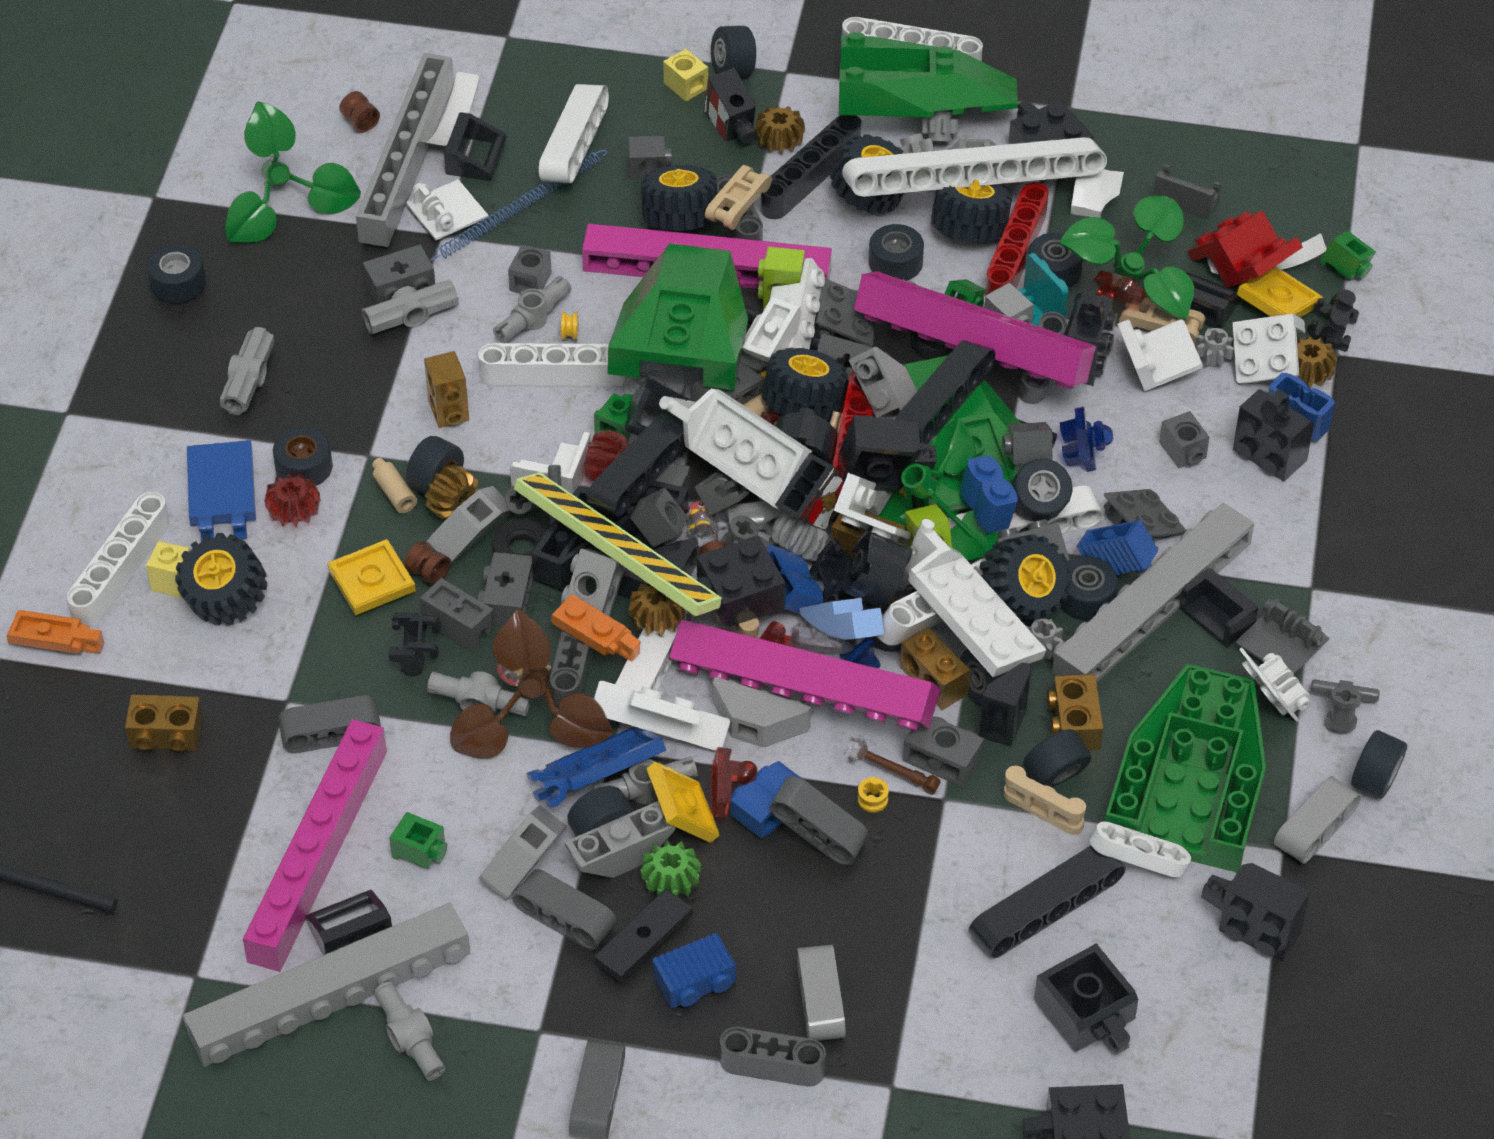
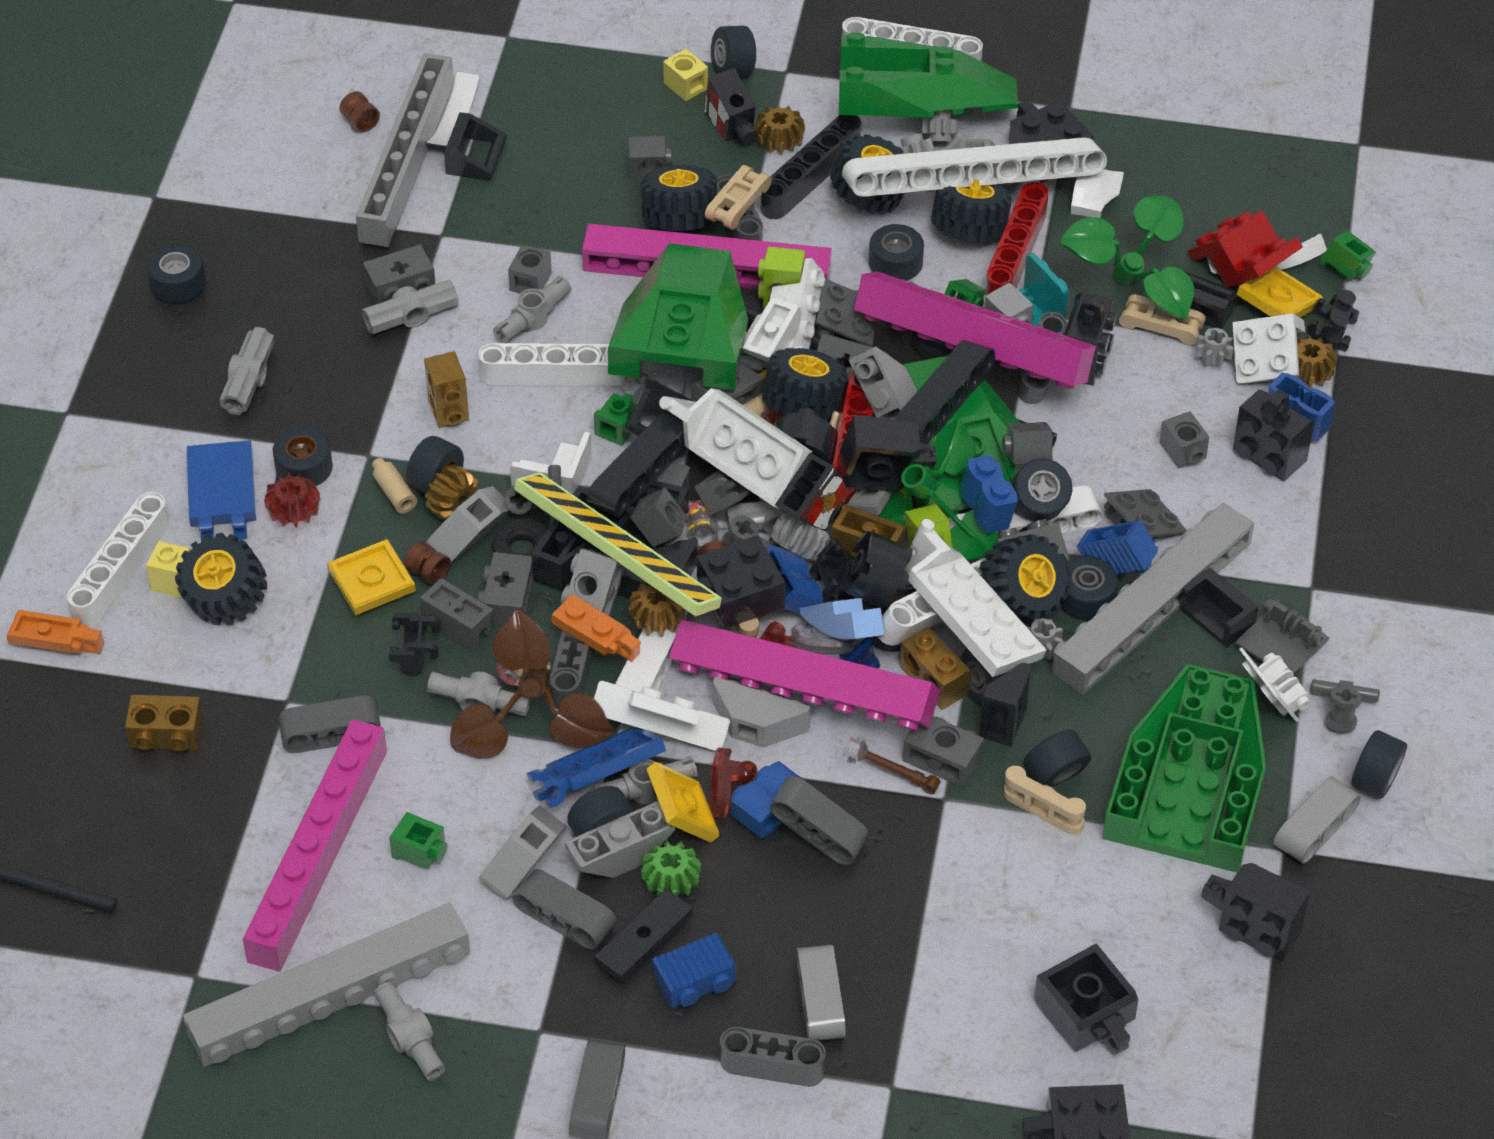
green plant [225,101,361,243] -> none
black tile [305,889,392,955] -> none
white hinge [406,179,489,240] -> none
medium blue piece [430,150,607,261] -> none
white beam [539,84,609,183] -> none
yellow bush [561,312,579,340] -> none
clear red gear [583,430,630,481] -> none
white bracket [834,473,911,542] -> none
yellow bush [857,777,889,812] -> none
black beam [968,845,1126,959] -> none
black wheel [1029,232,1083,288] -> none
pearl gold brick [1047,674,1103,750] -> none
clear blue hips [1060,407,1114,472] -> none
white beam [1090,822,1191,877] -> none
clear red piece [1093,270,1146,306] -> none
white bracket [1117,319,1203,391] -> none
dark grey hinge [1153,164,1221,219] -> none

